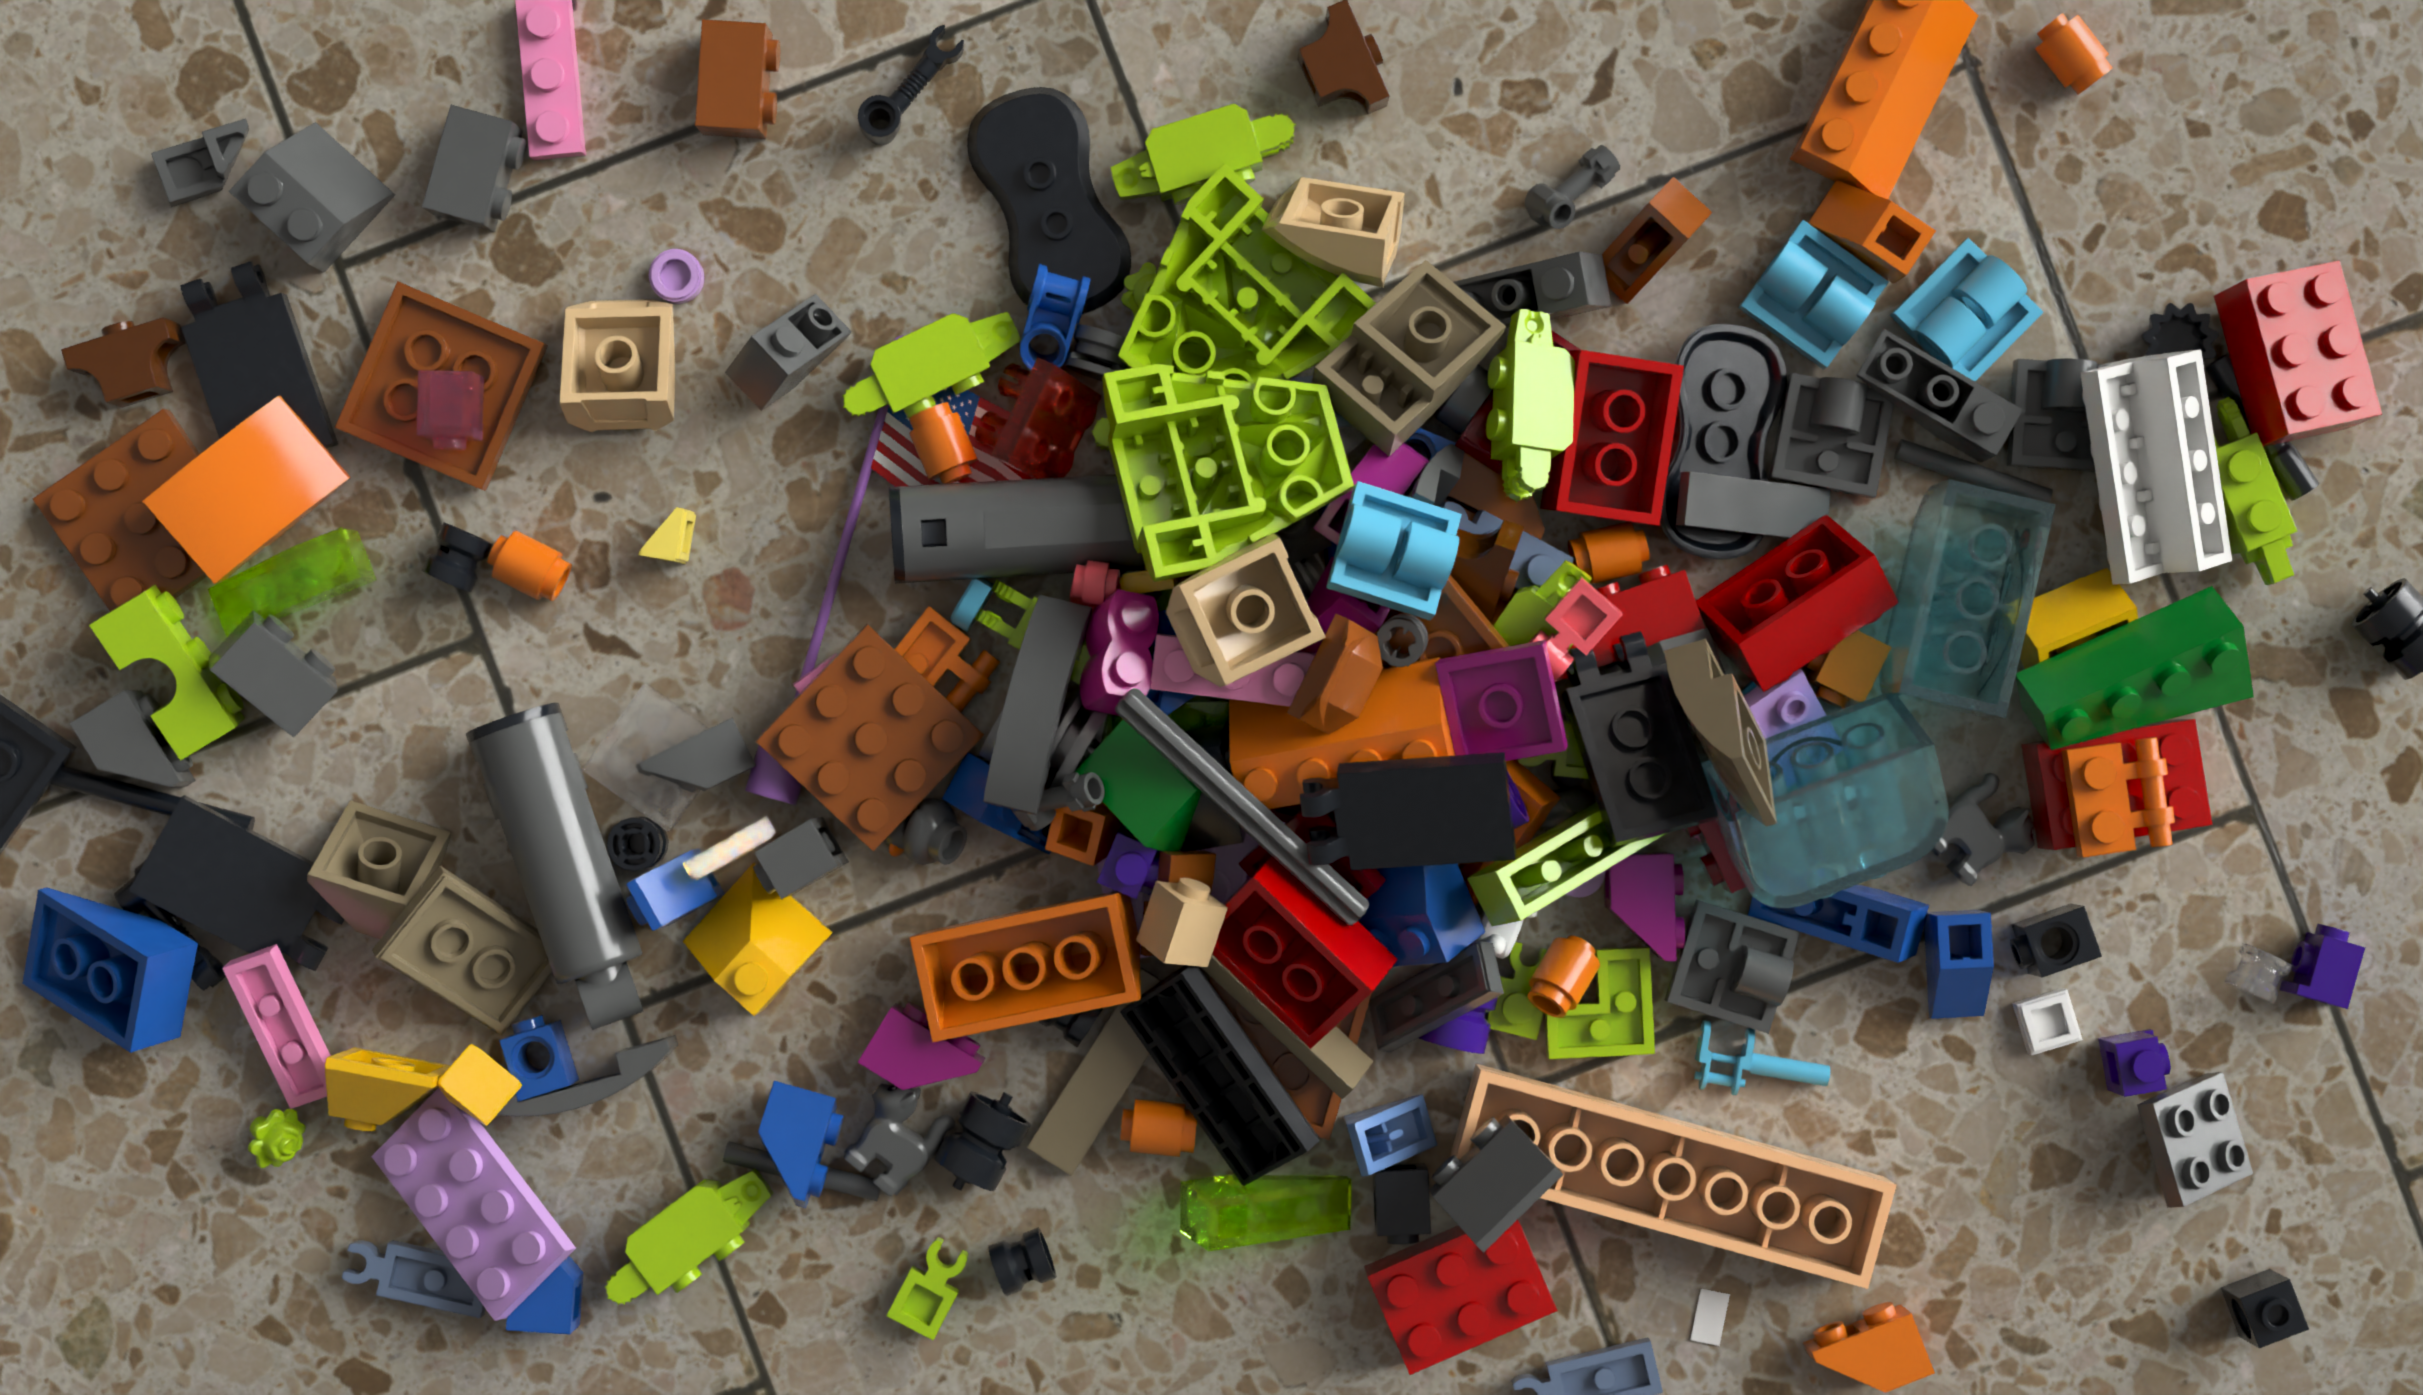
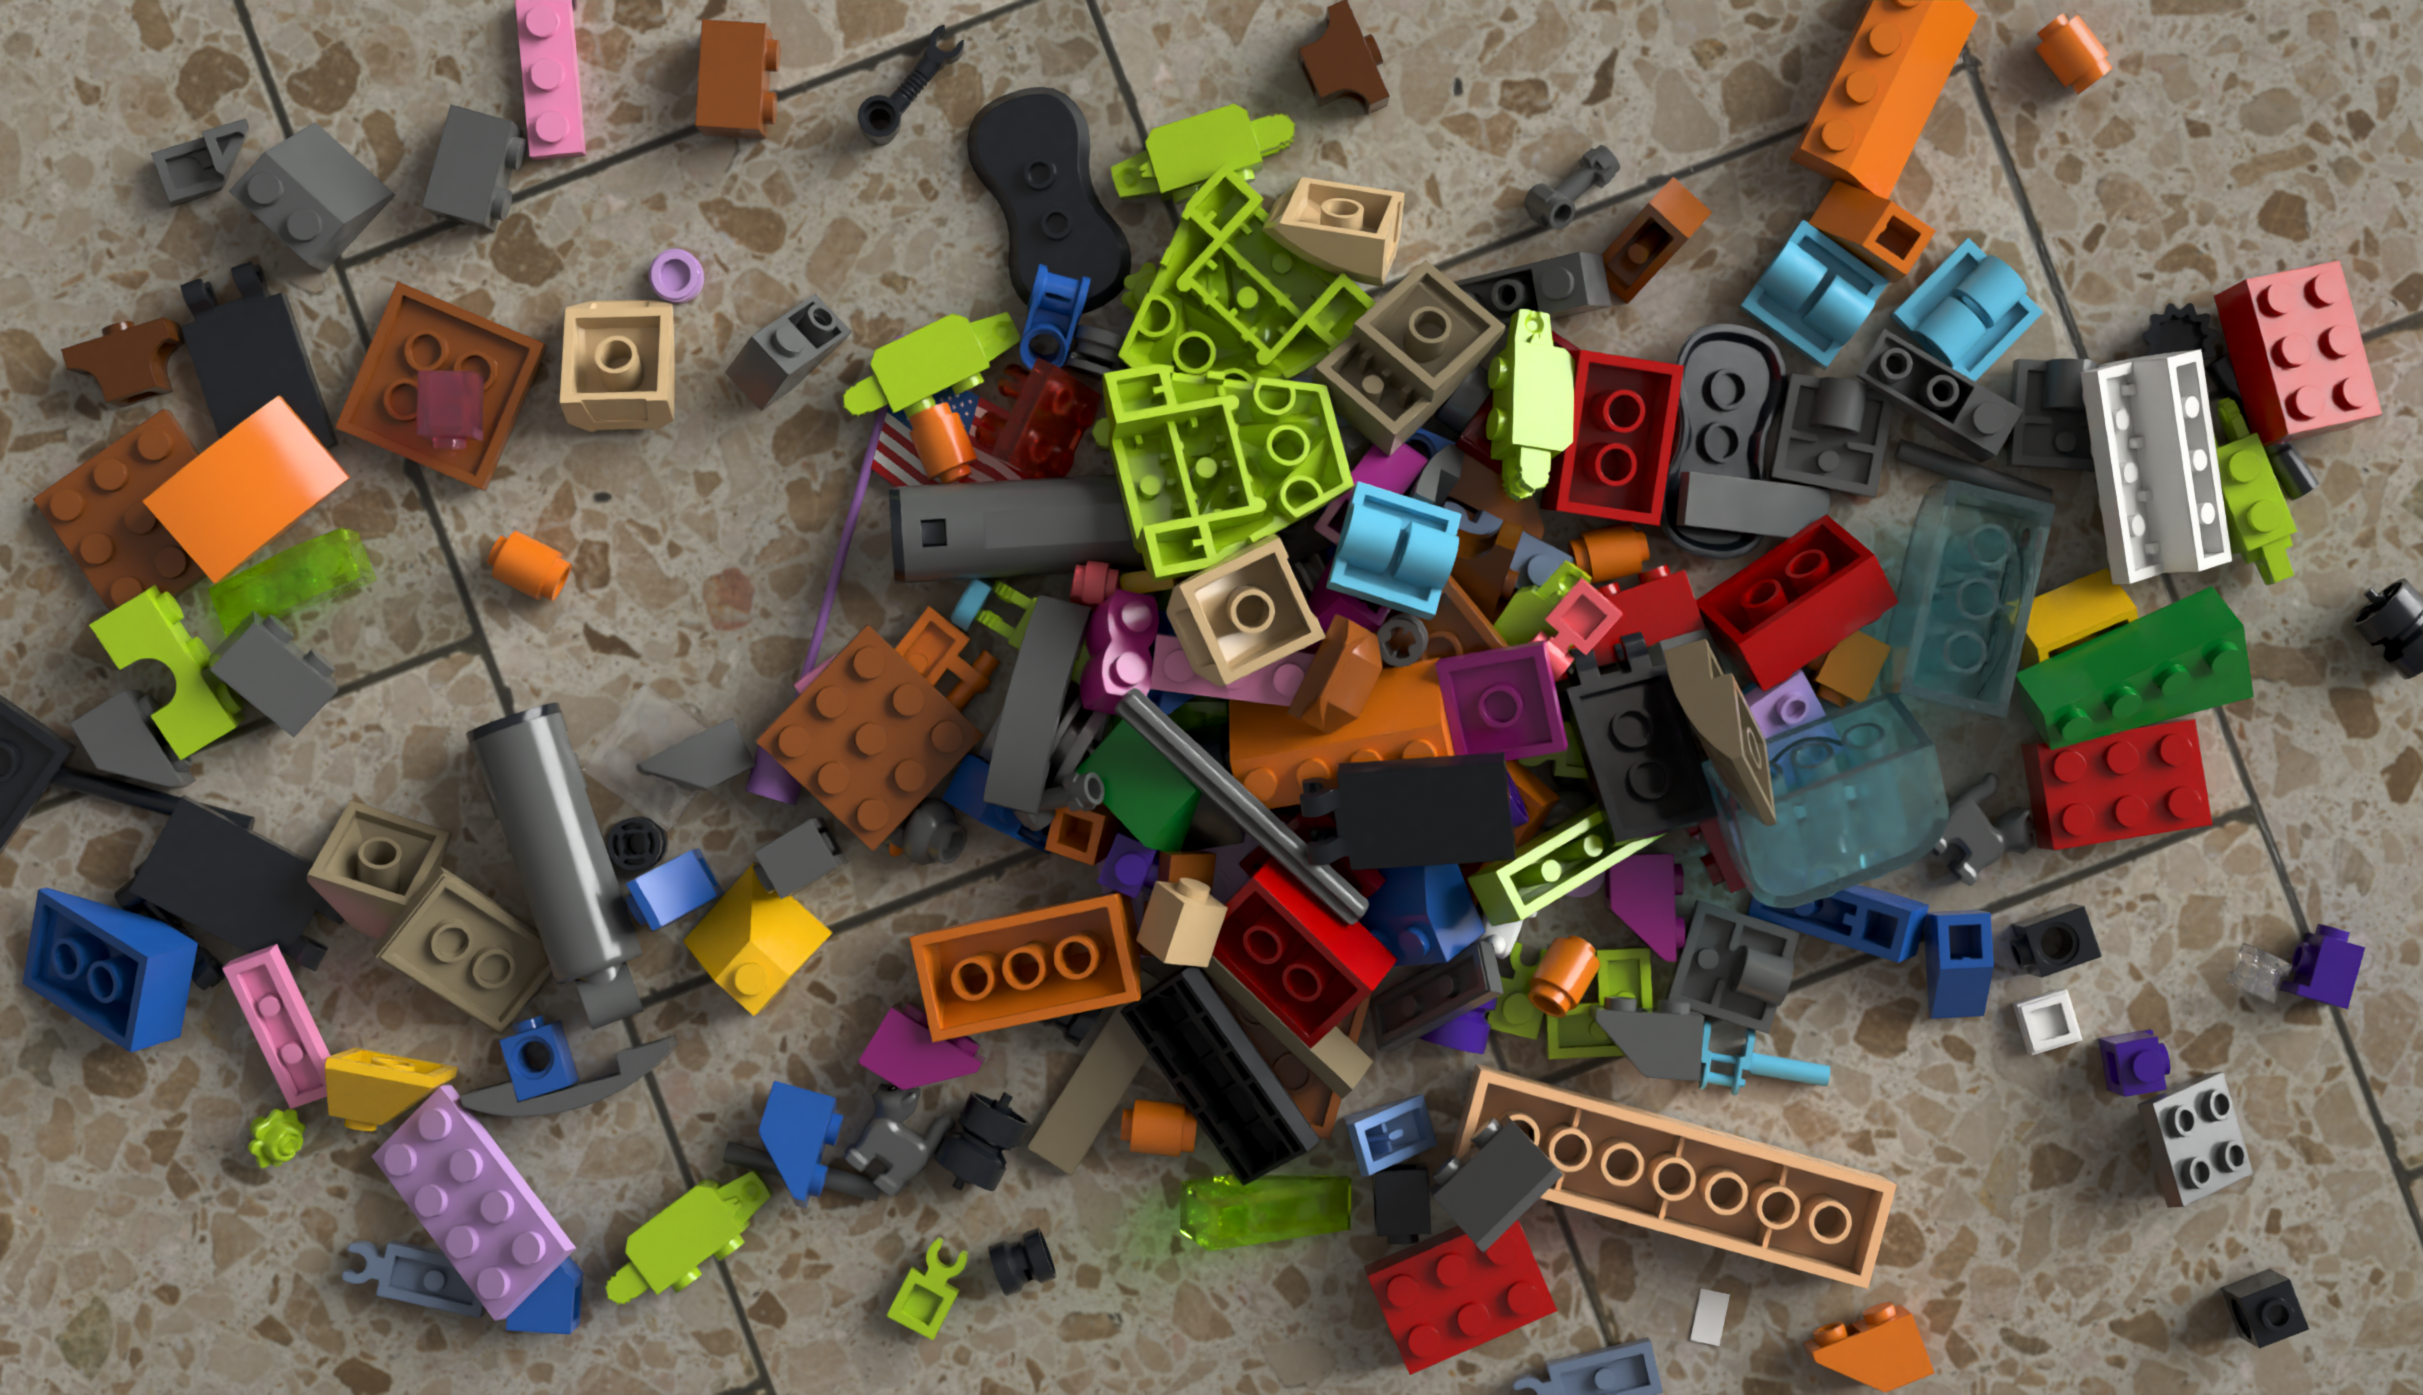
black wheel [422,522,493,592] -> none
yellow slope [437,1044,522,1126] -> none
light yellow slope [638,507,696,564] -> none
clear yellow tile [683,816,776,881] -> none
orange plate [2061,737,2175,858] -> none
none -> dark grey slope [1589,996,1704,1081]

